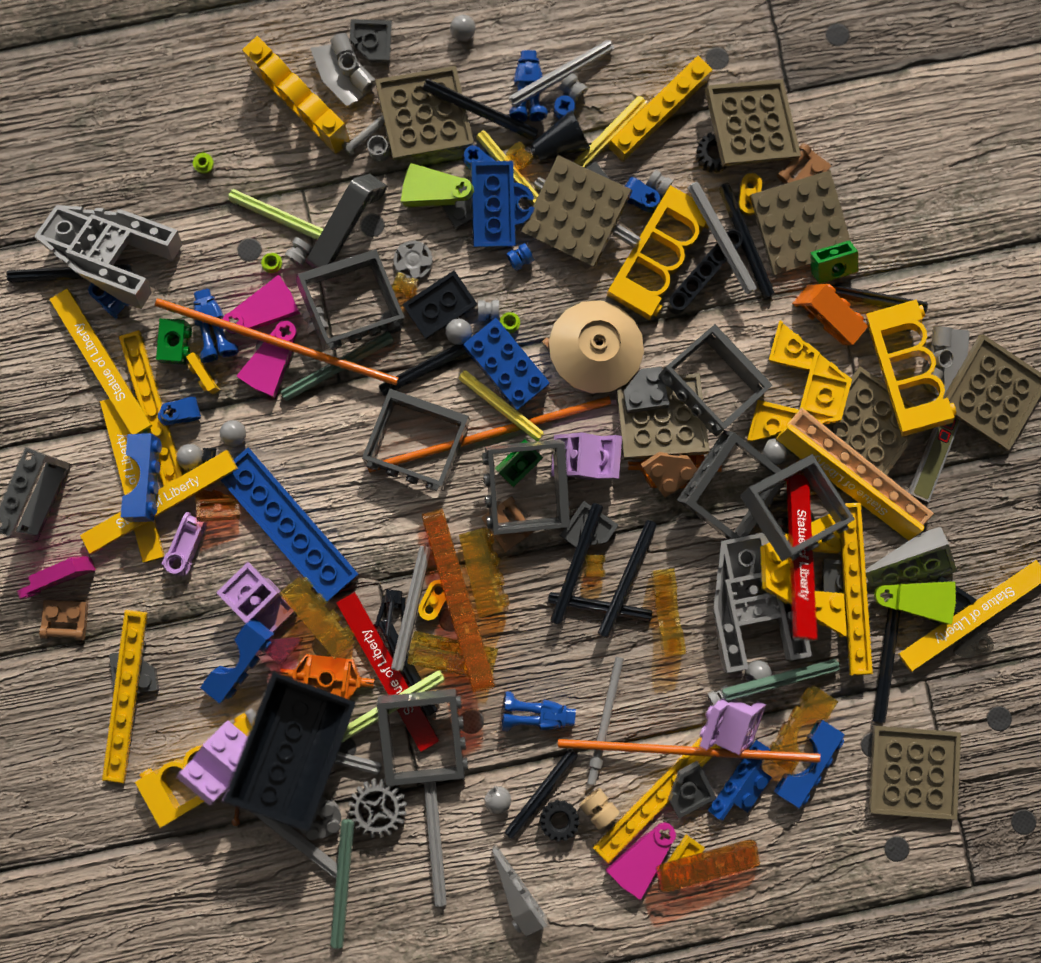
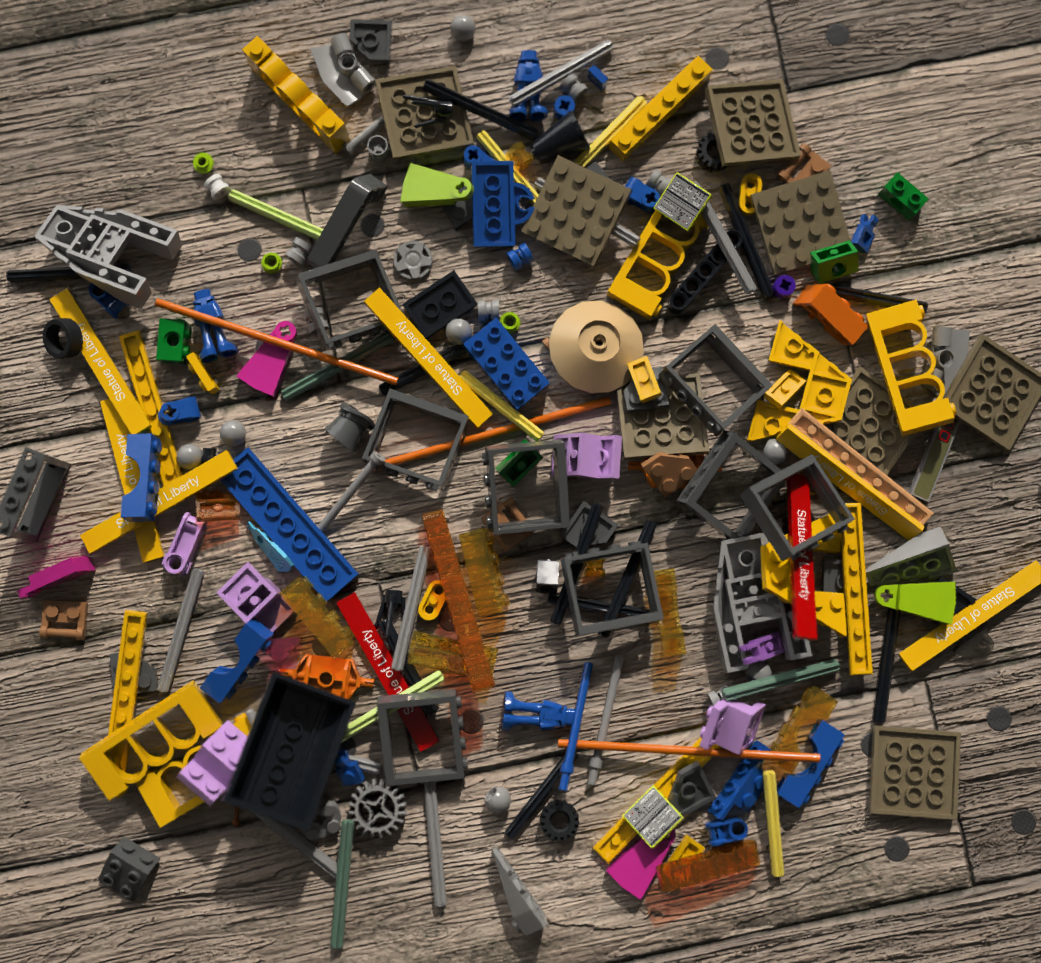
dark pink piece [222,275,301,334] -> none
clear yellow wheel [392,272,419,299] -> none
tan wheel [579,788,620,830] -> none
none -> black tyre [42,318,83,359]
none -> yellow fence [79,680,222,800]
none -> dark grey bracket [98,836,161,901]
none -> light grey axle [157,568,204,693]
none -> white wheel [203,174,230,200]
none -> medium azure piece [246,521,294,572]
none -> light grey bar [318,451,385,532]
none -> dark grey hat [324,402,375,452]
none -> blue plate [335,749,365,787]
none -> yellow tile [363,287,493,428]
none -> black plant [403,94,452,128]
none -> brick [536,559,559,594]
none -> blue bar [559,662,593,791]
none -> dark grey window [561,541,664,637]
none -> blue tile [587,65,608,92]
none -> light grey tile [622,785,684,849]
none -> yellow plate [627,356,662,403]
none -> light grey tile [654,172,713,231]
none -> blue piece [704,817,748,846]
none -> medium lavender hinge [739,631,785,665]
none -> yellow plate [763,369,806,410]
none -> light yellow axle [763,770,784,877]
none -> dark purple wheel [772,275,796,299]
none -> blue plate [851,214,878,253]
none -> green brick [877,172,929,221]

